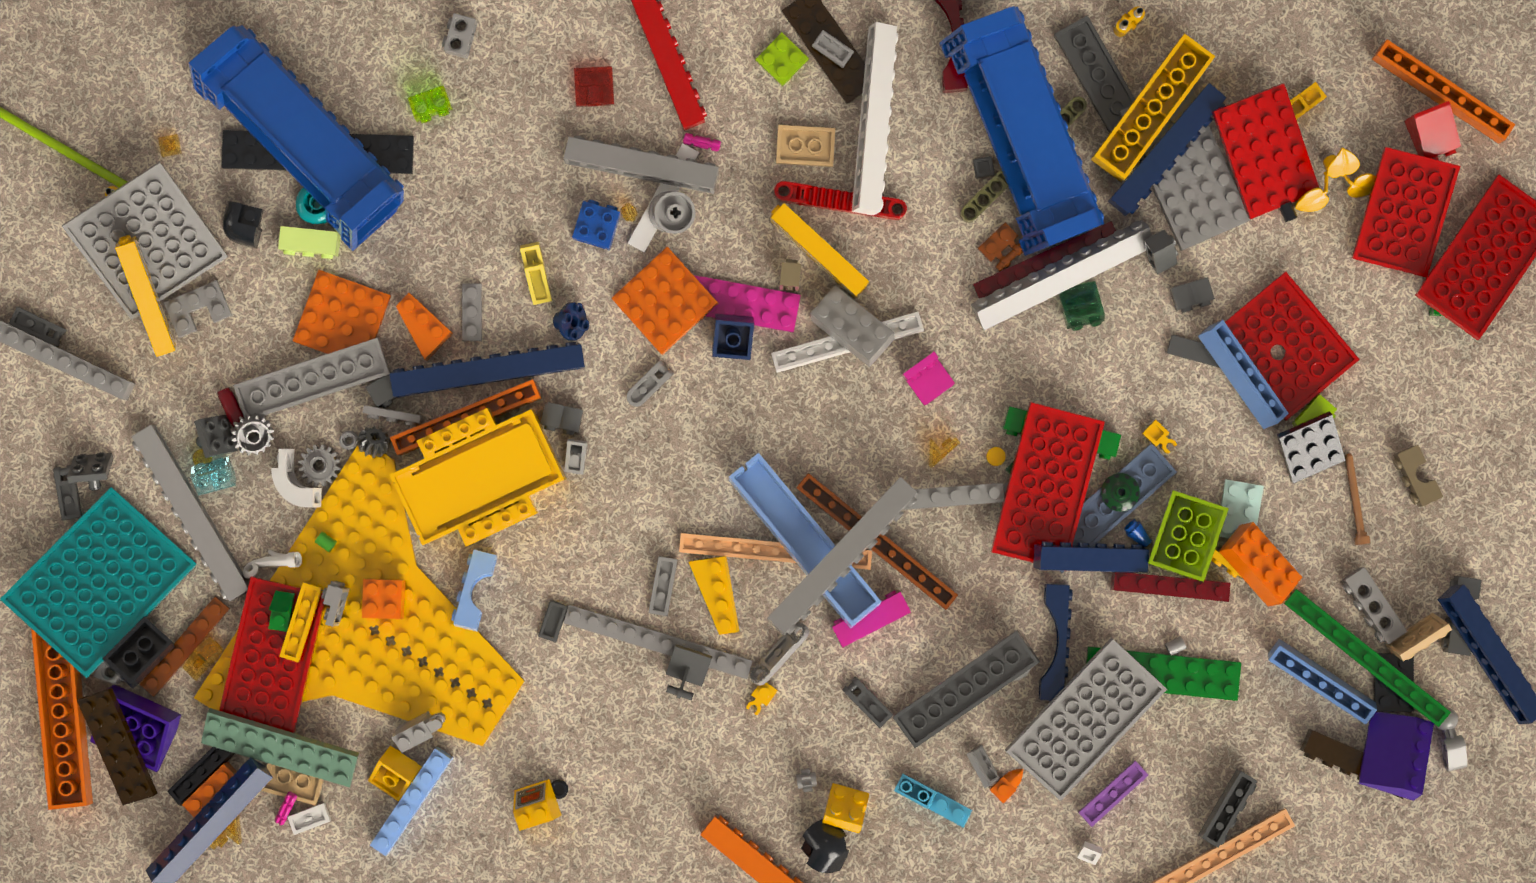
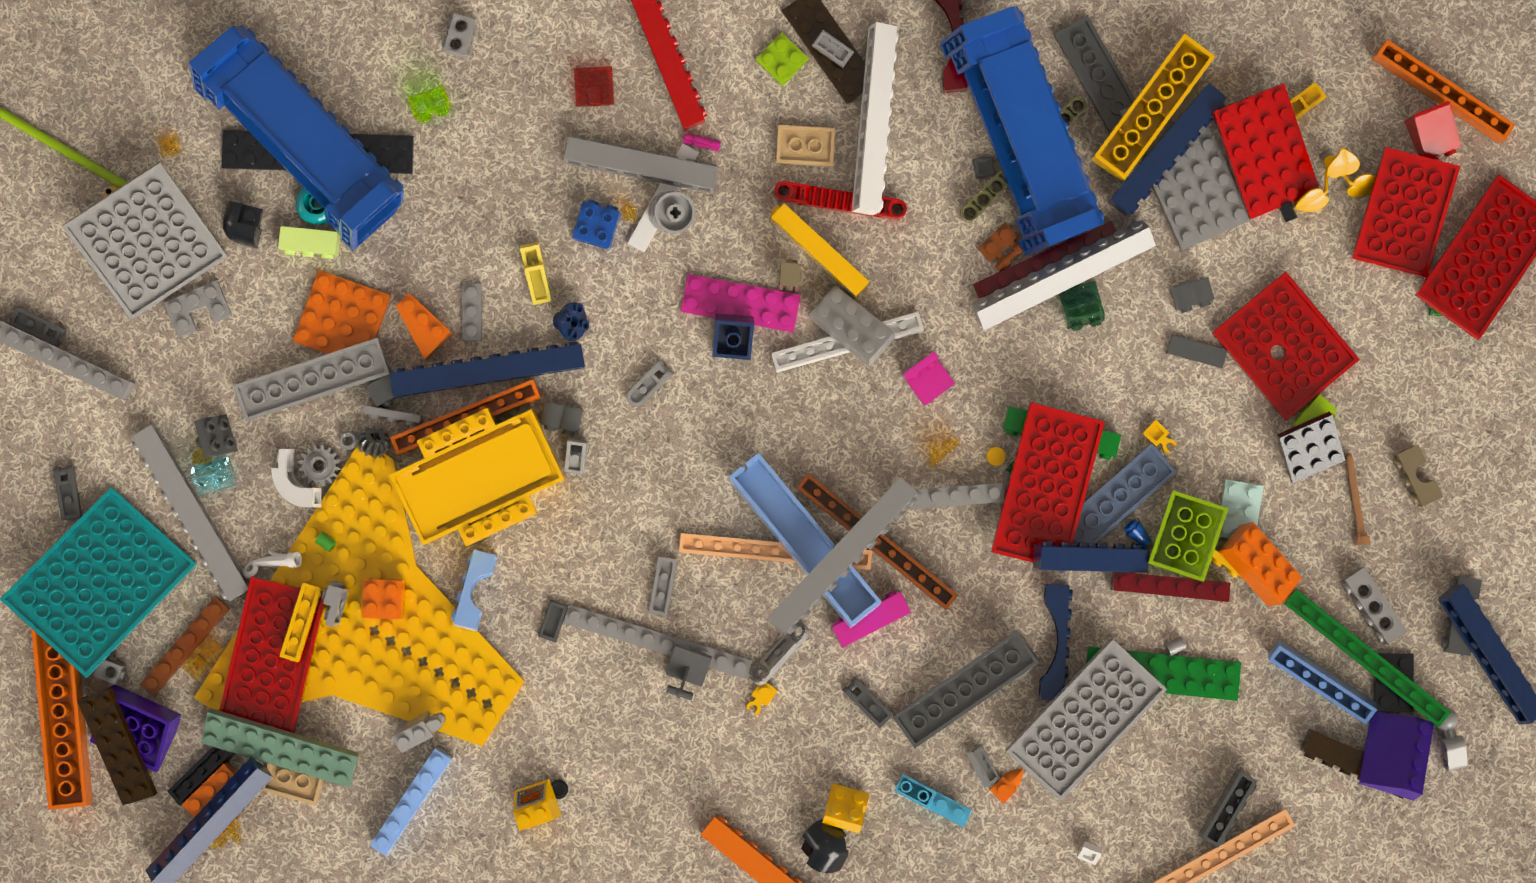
dark grey plate [67,452,113,491] -> none
black brick [103,617,175,689] -> none
yellow brick [115,235,176,357] -> none
dark red piece [217,387,245,428] -> none
light grey gear [230,413,274,456] -> none
green slope [268,590,295,632] -> none
dark pink axle [275,791,297,825] -> none
white plate [287,803,331,835] -> none
yellow slope [368,745,422,801] -> none
orange plate [611,247,719,355] -> none
yellow wing [689,556,739,635] -> none
light grey gear [796,768,817,793] -> none
medium lavender plate [1078,760,1149,827] -> none
dark green dish [1101,473,1140,512] -> none
yellow piece [1113,6,1145,37] -> none
dark grey brick [1144,230,1178,275] -> none
medium blue brick [1198,320,1289,429] -> none
tan plate [1385,613,1452,661] -> none

